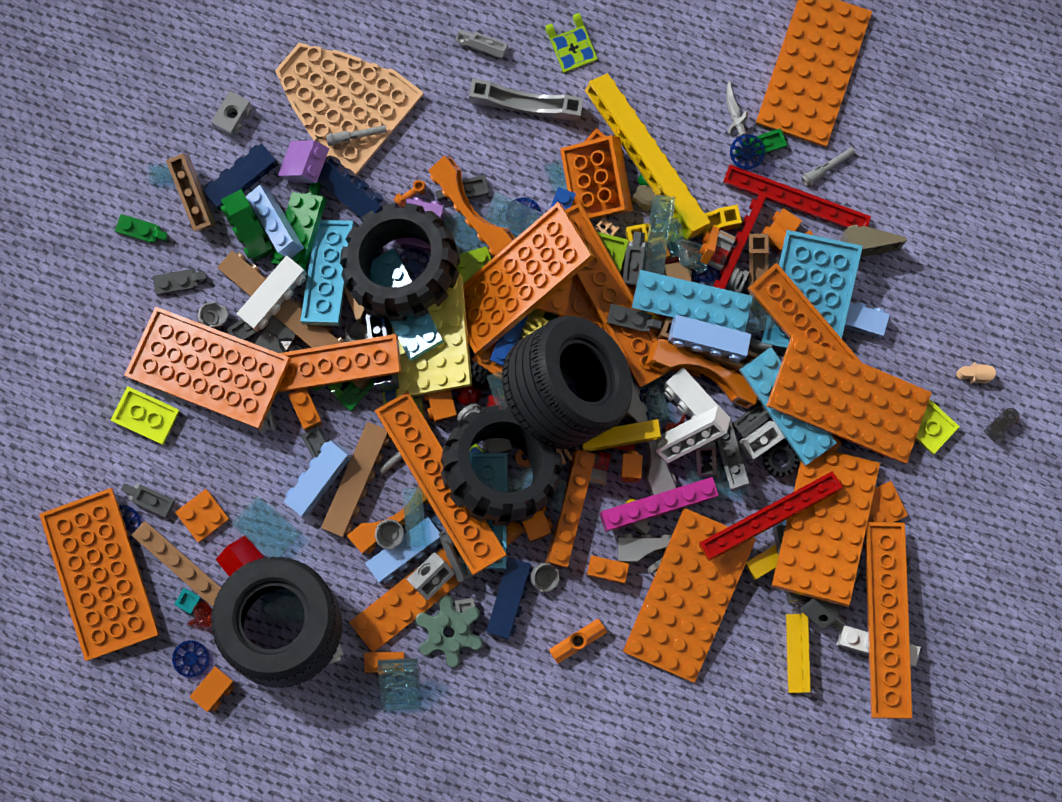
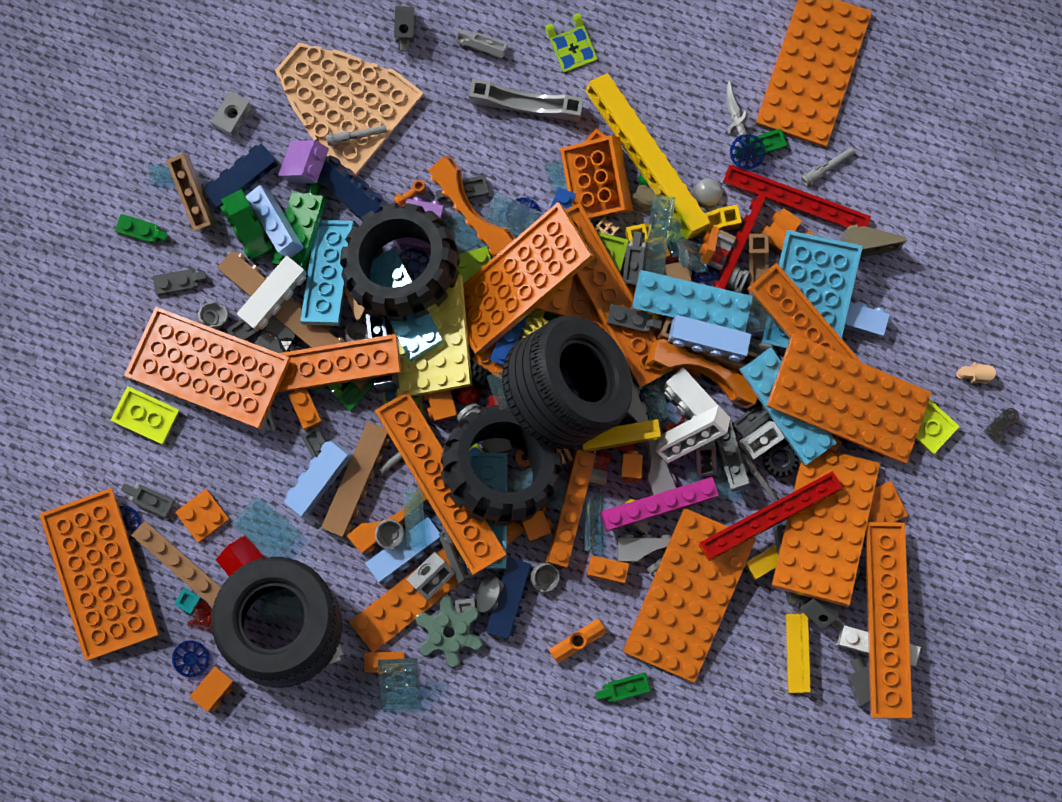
none -> dark grey torso [394,6,416,52]
none -> dark grey dish [475,574,504,612]
none -> clear light blue plate [584,492,603,552]
none -> green hinge [595,672,651,702]
none -> light grey hair [692,178,723,207]
none -> light grey piece [740,449,778,502]
none -> dark grey torso [847,656,870,706]

